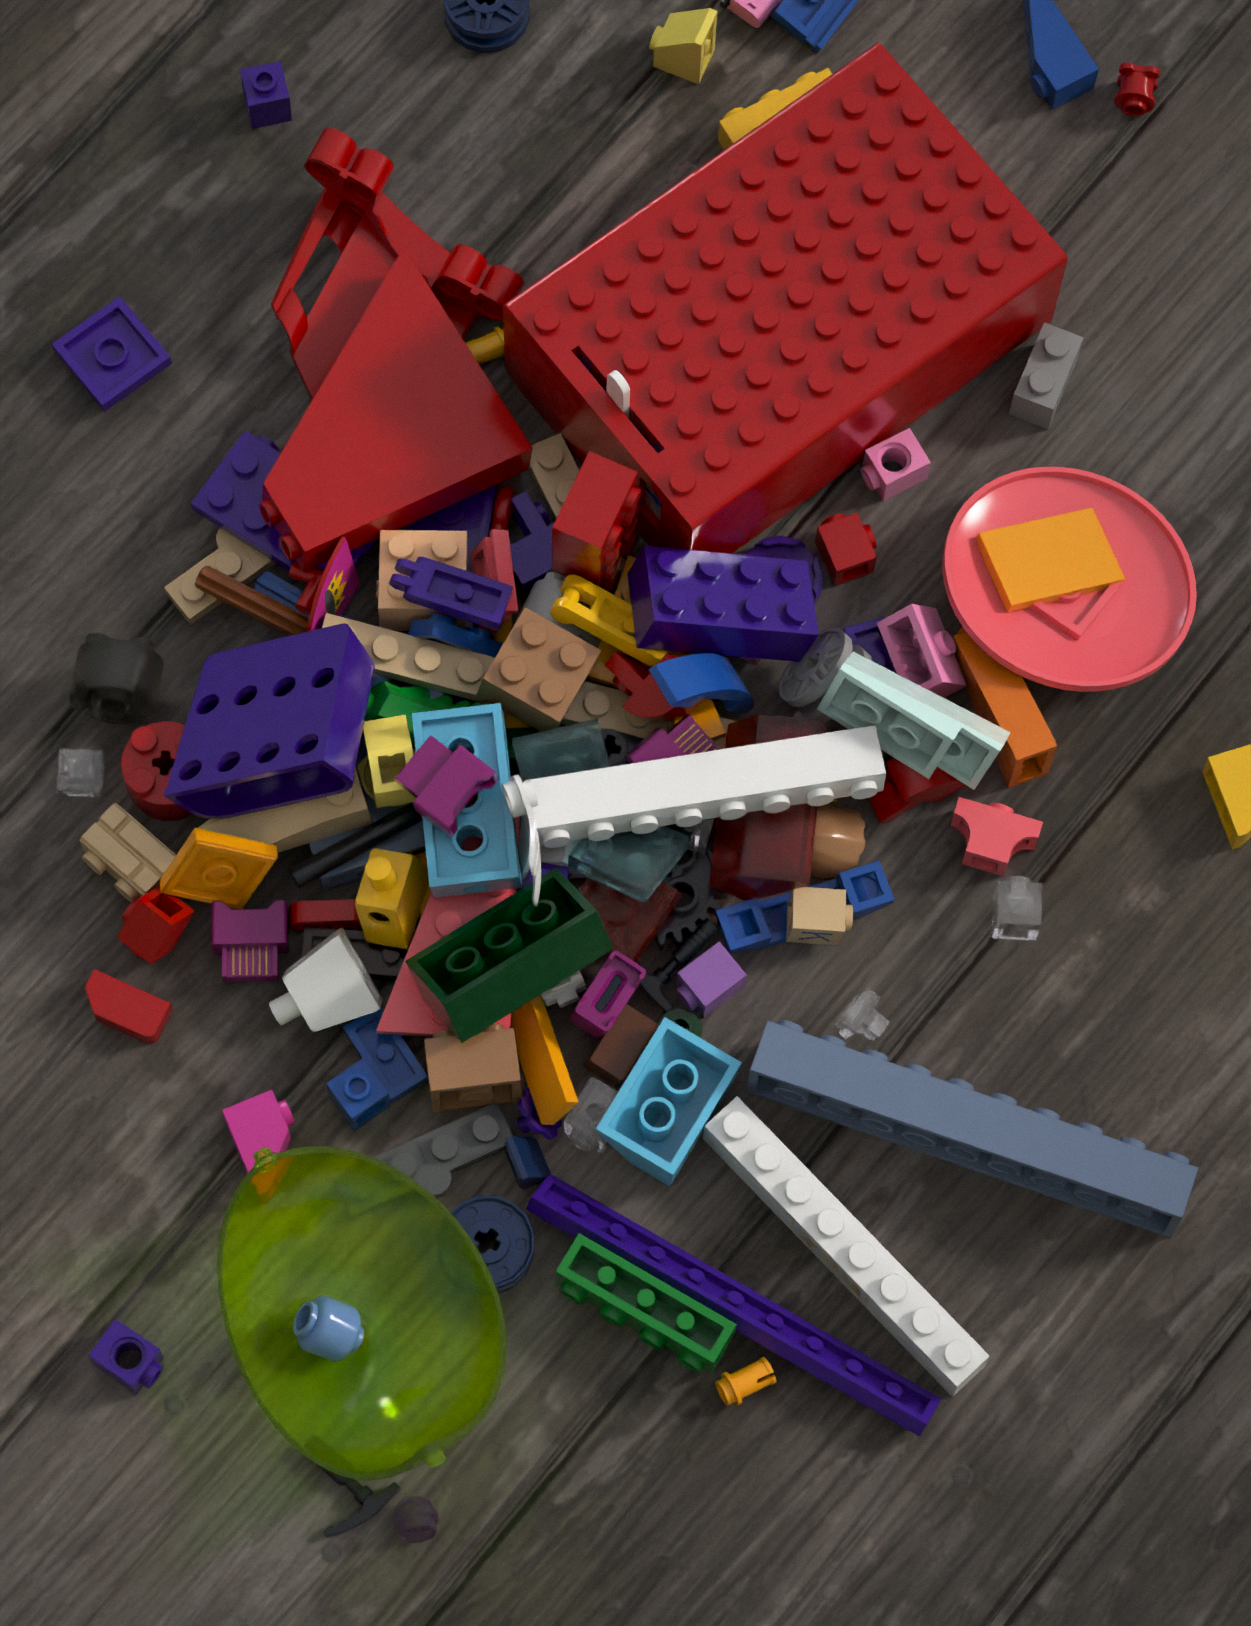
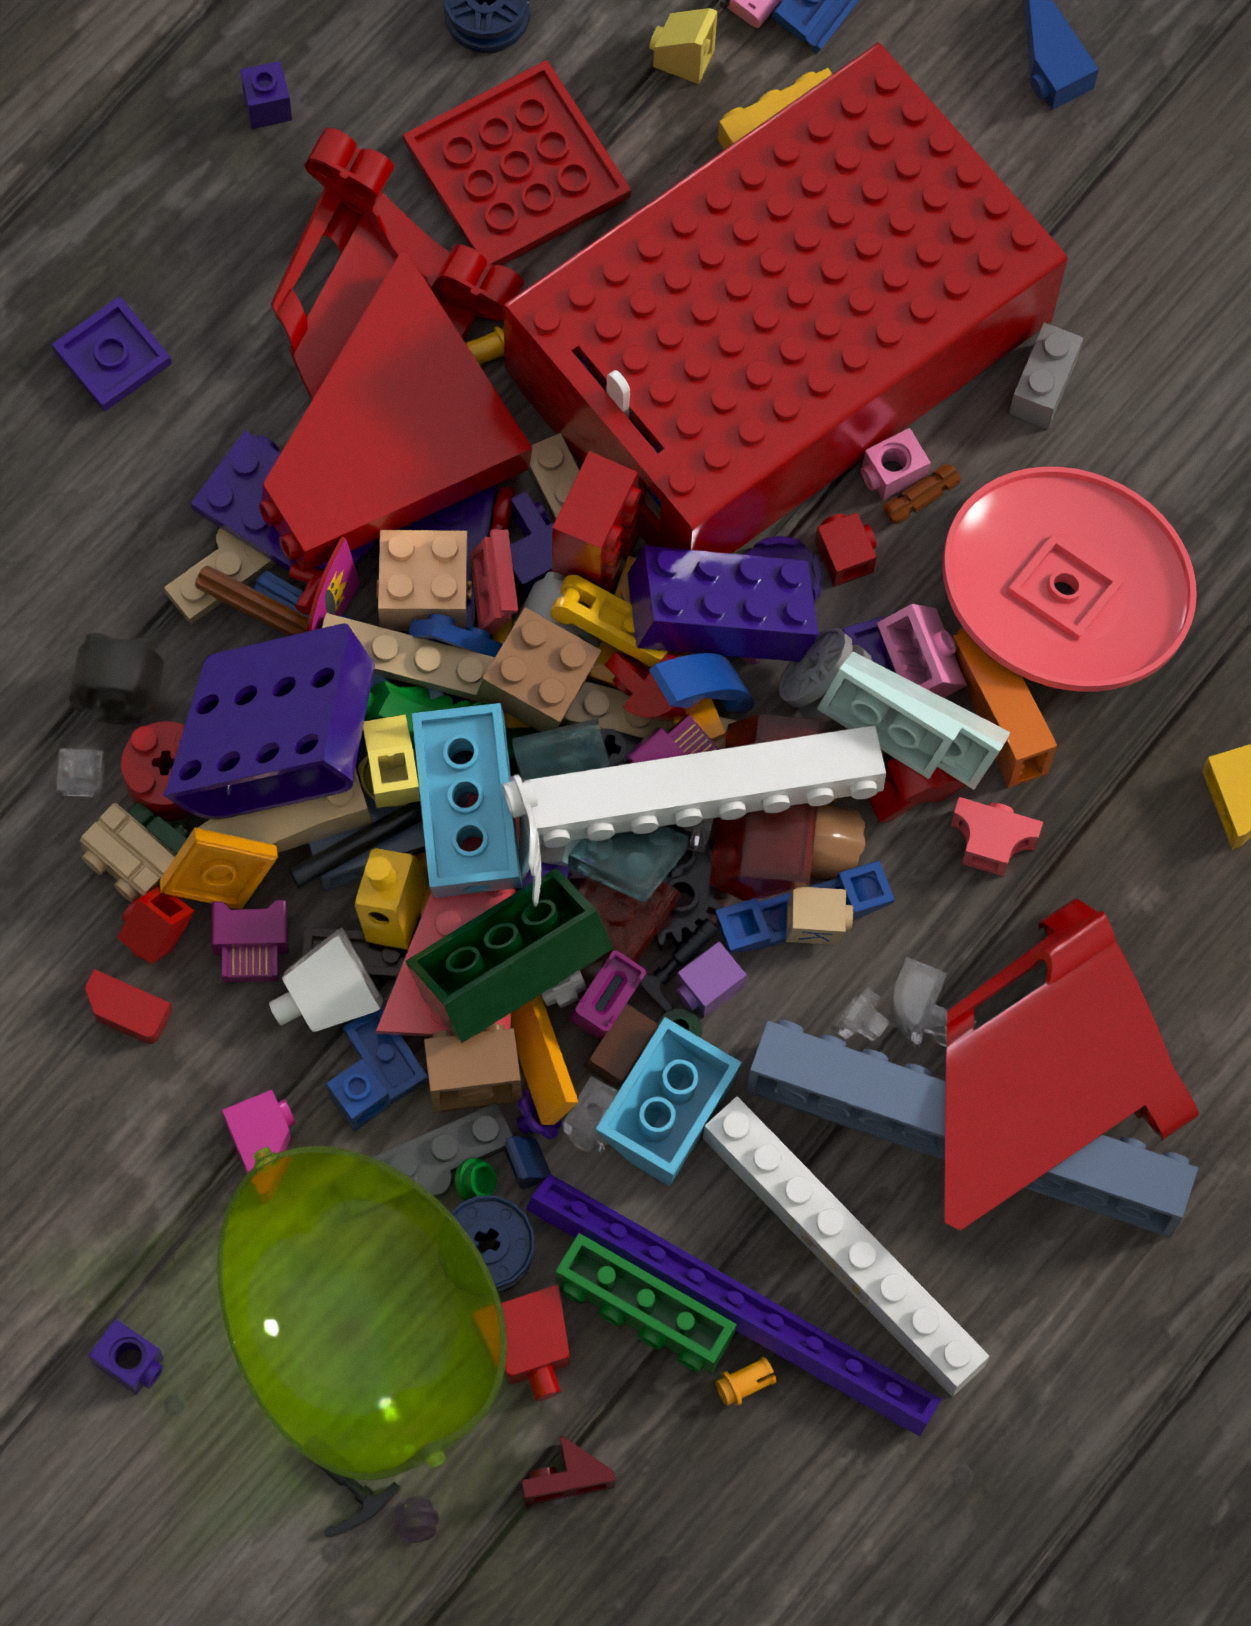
red beam [289,899,363,933] -> none
medium blue head [293,1295,364,1362] -> none
dark purple hinge [389,557,513,631] -> none
magenta piece [395,735,498,838] -> none
light orange tile [976,508,1125,613] -> none
clear brick [992,876,1042,940] -> none
red brick [1114,62,1160,117] -> none
none -> dark green plate [128,802,190,855]
none -> red plate [403,60,631,266]
none -> green plate [455,1158,497,1201]
none -> red torso [475,1285,570,1402]
none -> dark red slope [522,1436,616,1506]
none -> dark orange axle [883,464,961,524]
none -> clear brick [891,957,977,1048]
none -> red panel [945,898,1199,1231]

